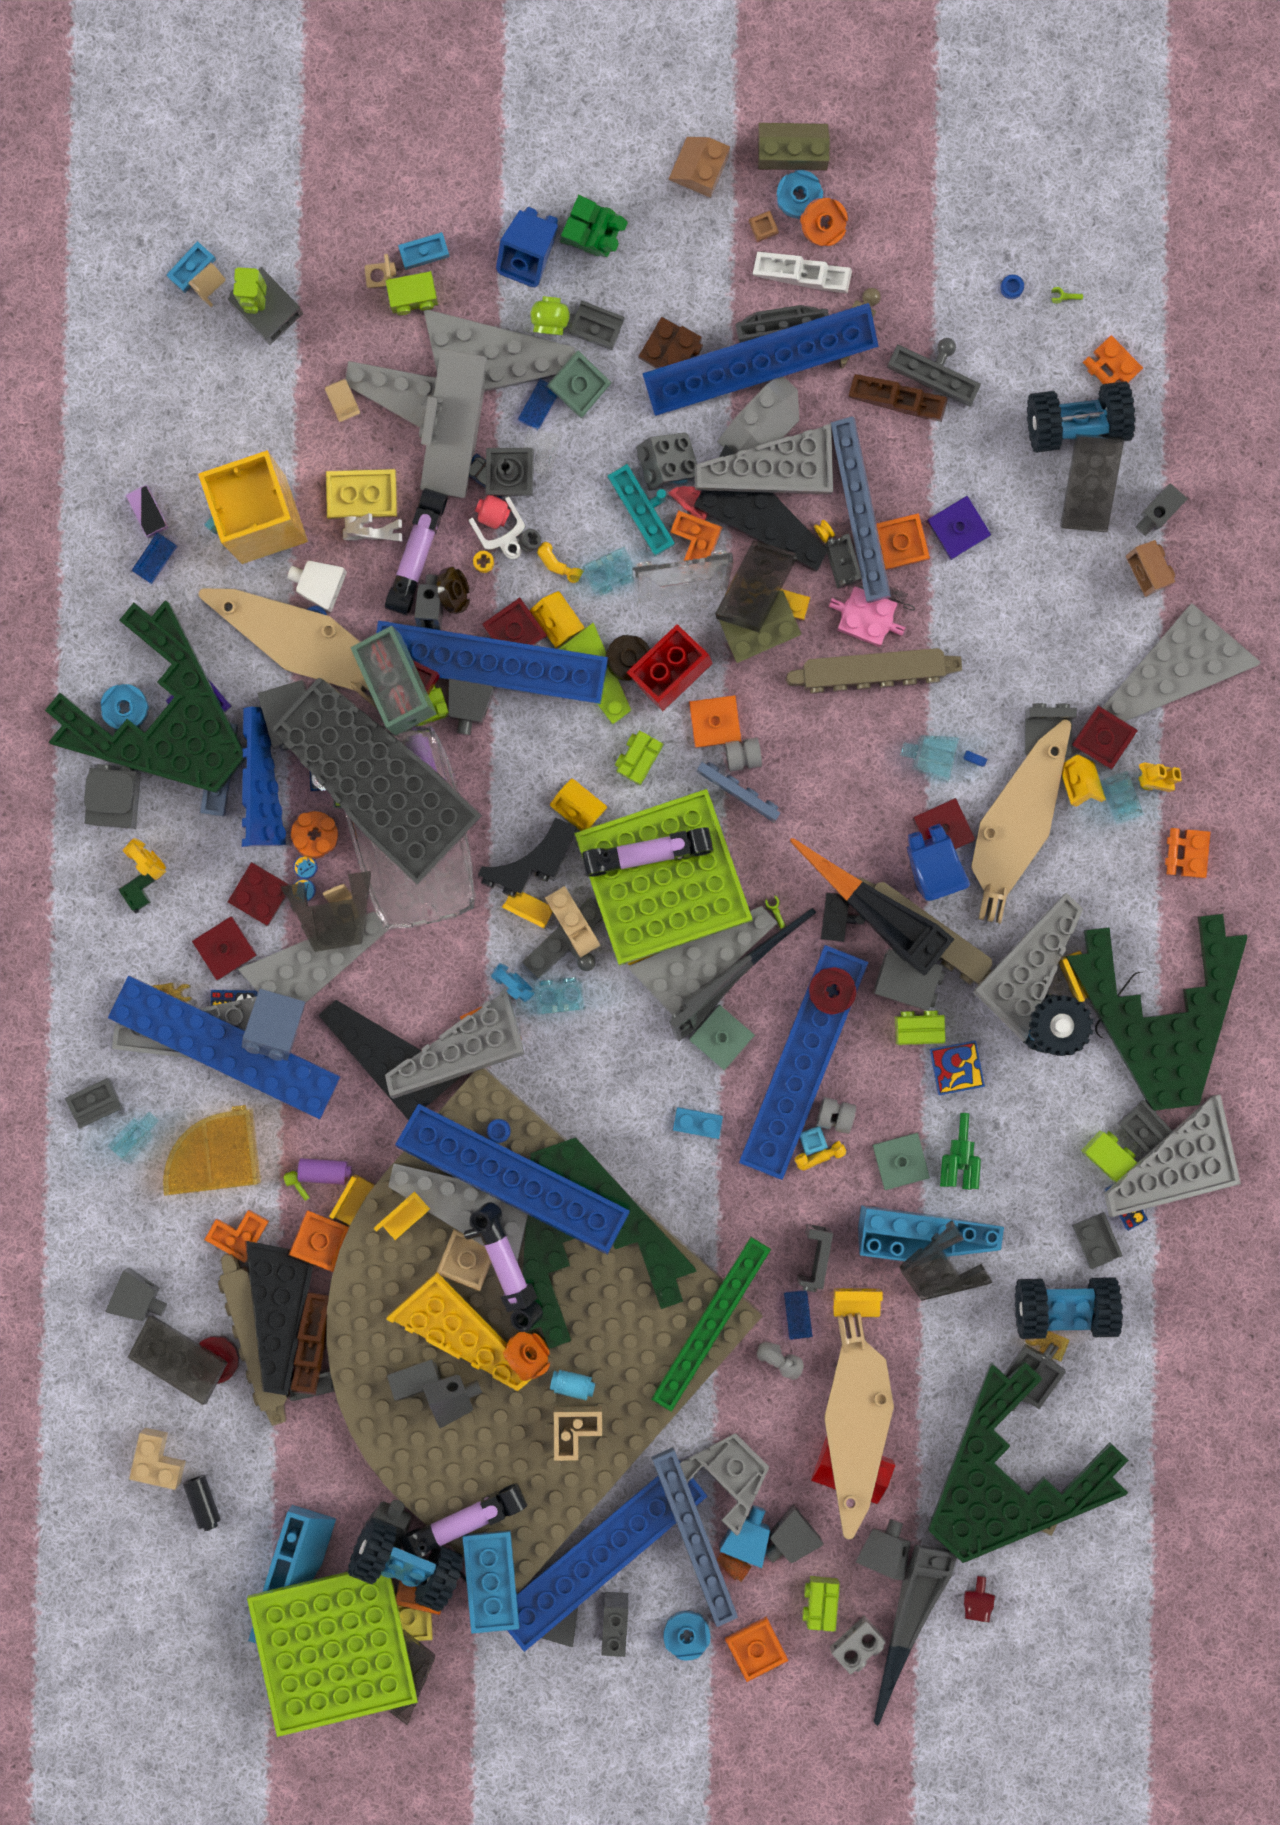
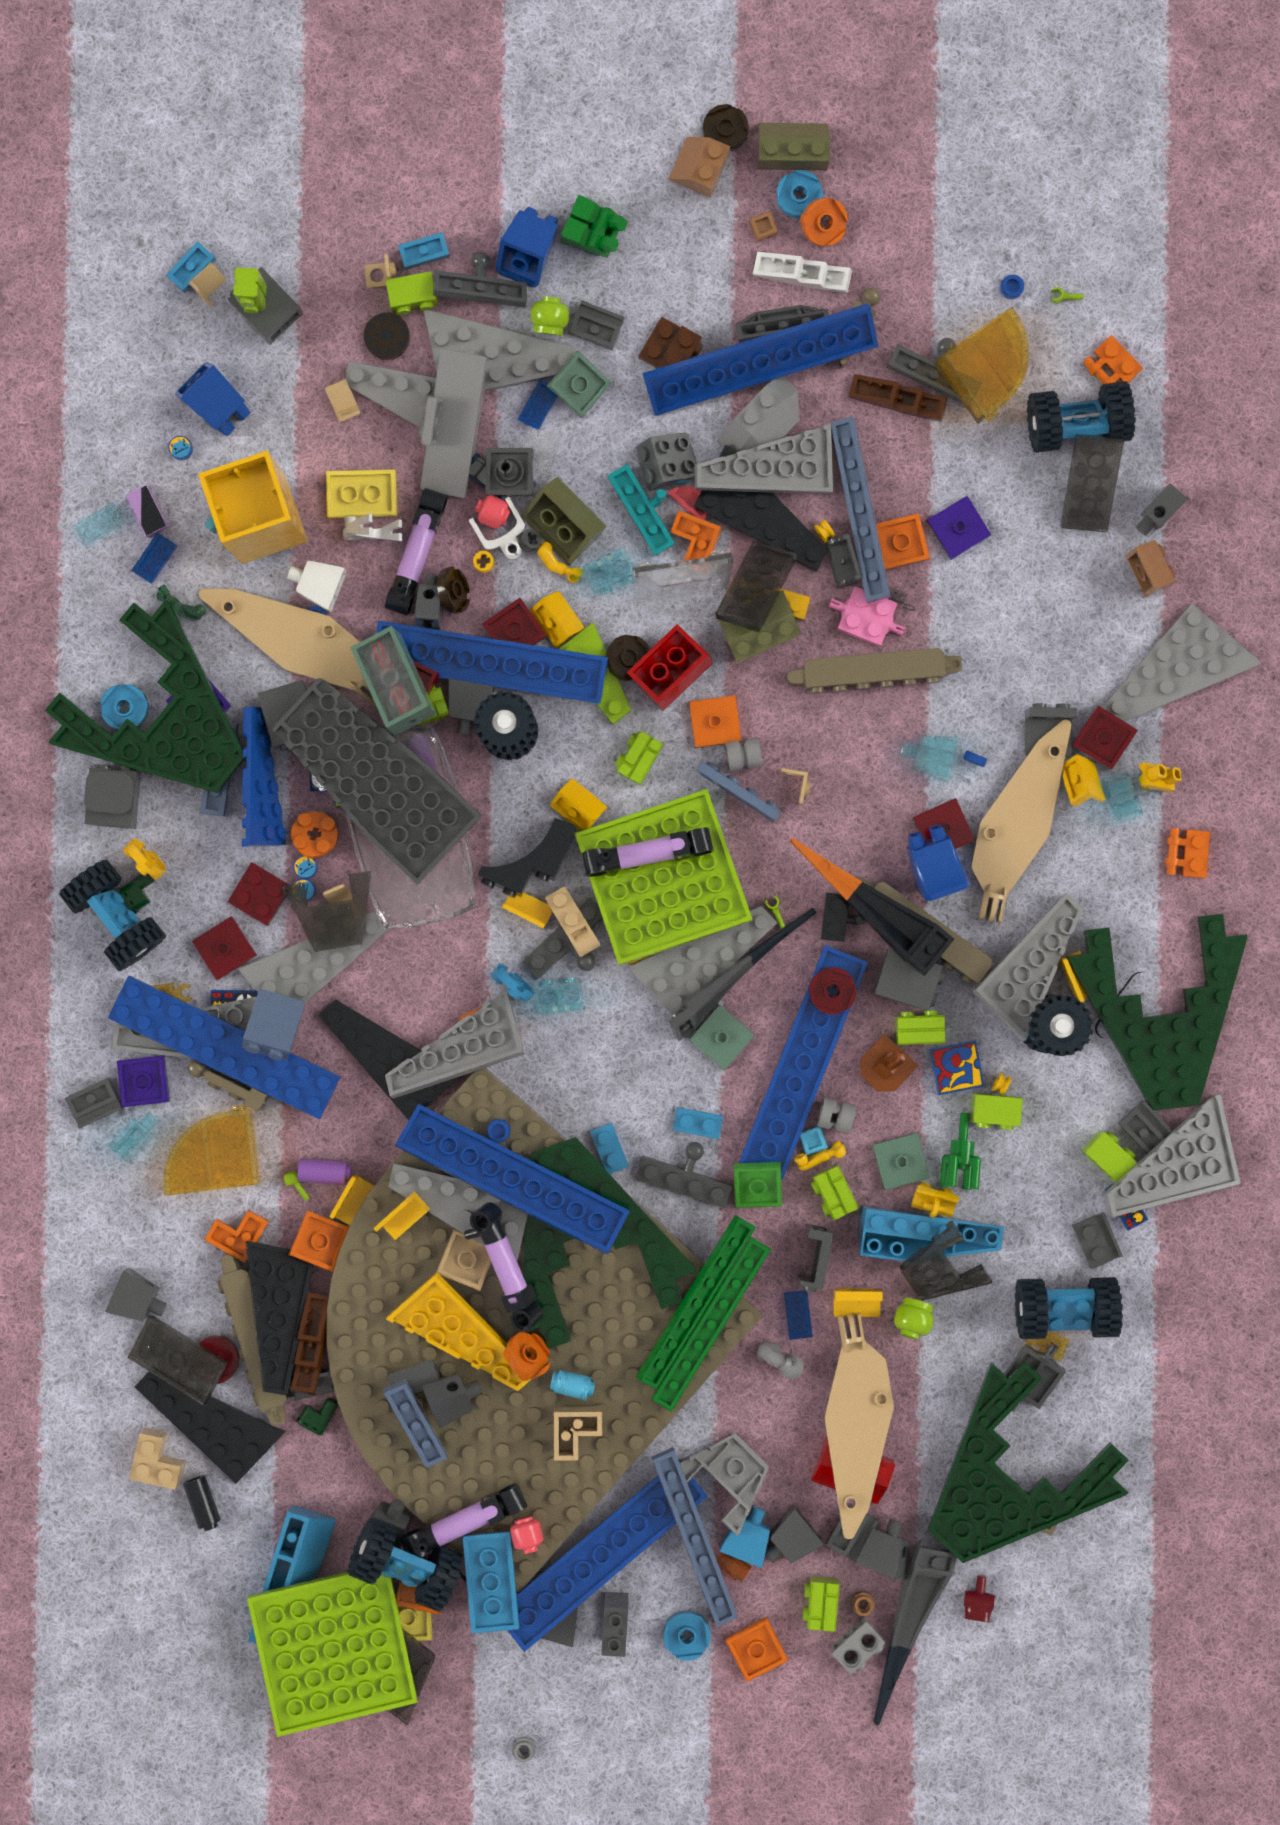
none -> black plate [59,859,166,971]
none -> clear light blue tile [73,502,126,547]
none -> dark purple plate [117,1055,170,1107]
none -> black wing [135,1369,285,1484]
none -> clear green arm [157,584,206,620]
none -> tile [168,436,193,460]
none -> blue hips [175,362,251,436]
none -> dark tan plate [188,1060,270,1111]
none -> dark green piece [296,1397,339,1436]
none -> tile [364,313,410,360]
none -> sand blue plate [384,1379,447,1468]
none -> dark grey plate [433,252,527,308]
none -> black plate [474,691,538,760]
none -> coral head [510,1516,544,1554]
none -> light grey plate [512,1737,536,1762]
none -> olive slope [521,477,607,566]
none -> dark azure plate [590,1122,629,1174]
none -> dark grey plate [636,1142,732,1208]
none -> green tile [636,1215,756,1390]
none -> dark brown tile [702,104,749,151]
none -> bright green plate [734,1162,782,1208]
none -> tan bracket [780,768,811,805]
none -> lime brick [810,1164,859,1220]
none -> dark grey plate [825,1502,879,1563]
none -> medium nougat plate [851,1592,875,1616]
none -> dark orange piece [860,1034,918,1092]
none -> lime piece [894,1297,934,1340]
none -> yellow hips [911,1182,959,1218]
none -> clear yellow brick [935,307,1029,424]
none -> lime brick [970,1093,1023,1130]
none -> yellow bush [991,1072,1012,1096]

